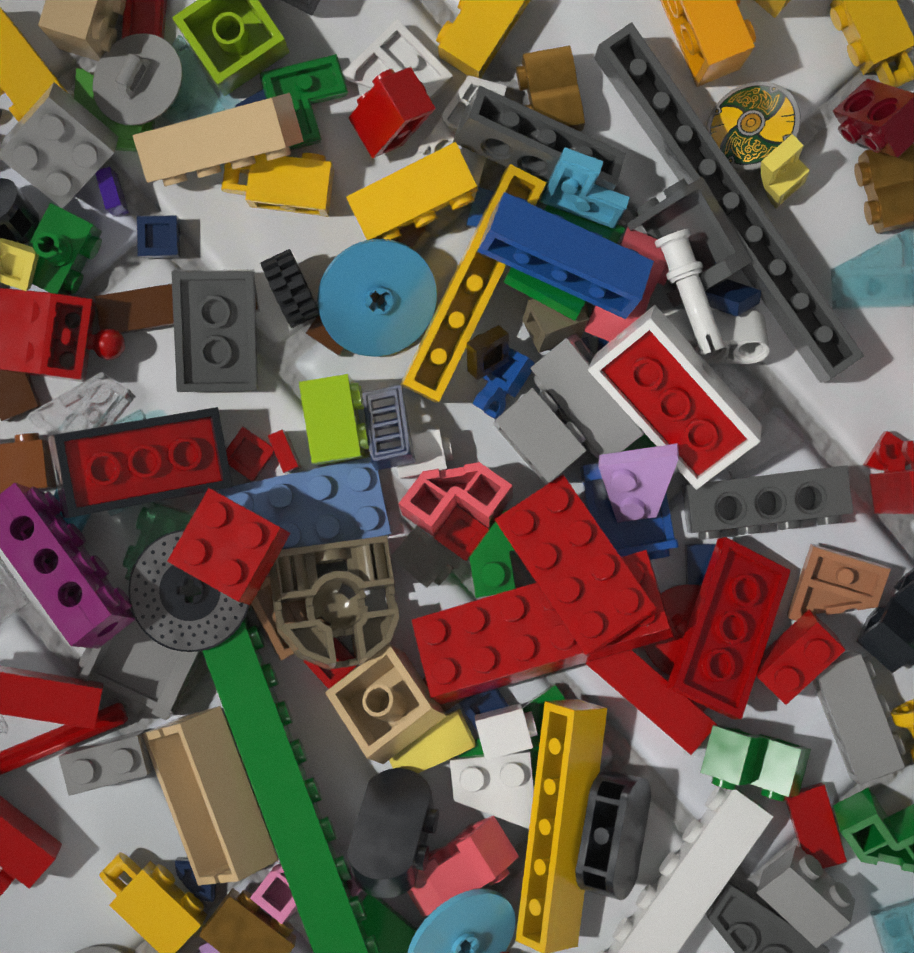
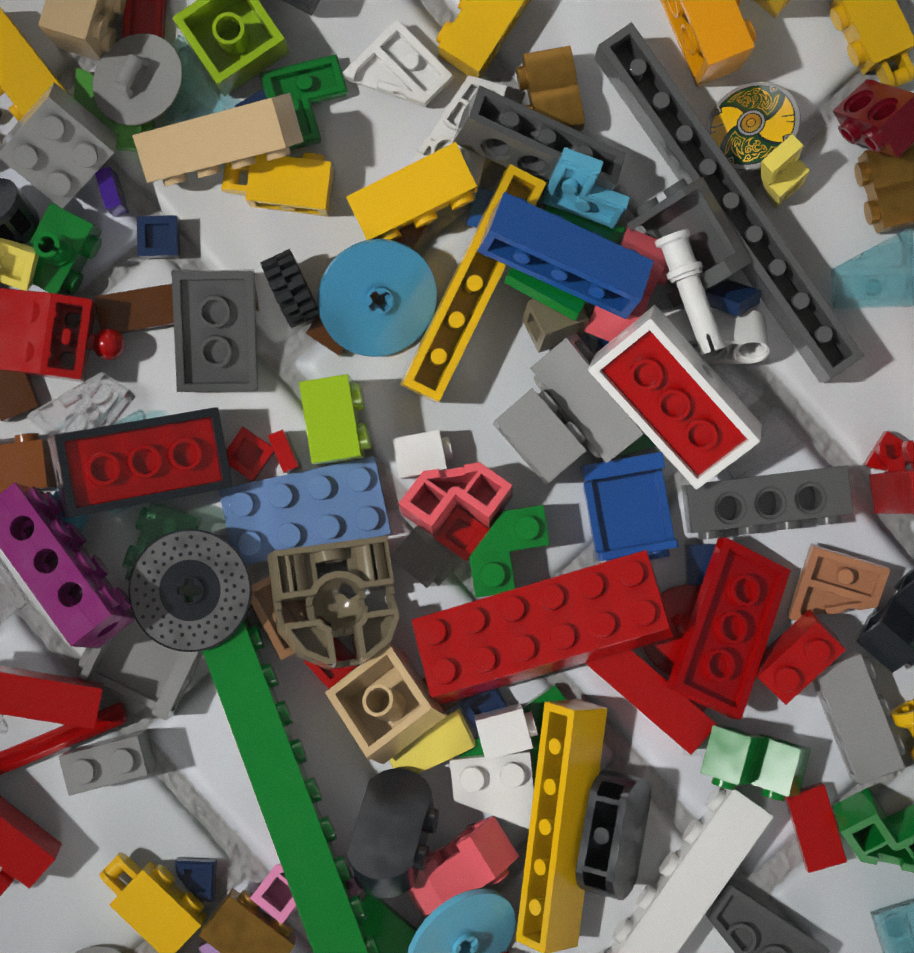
tan piece [141,706,278,886] -> none
red brick [167,488,291,605] -> none
red brick [348,66,436,159] -> none
dark blue slope [362,385,416,471] -> none
dark brown plate [467,325,509,380] -> none
blue plate [473,347,535,420] -> none
red plate [494,474,657,658] -> none
lavender wing [599,444,679,522] -> none
light grey brick [757,845,855,948] -> none

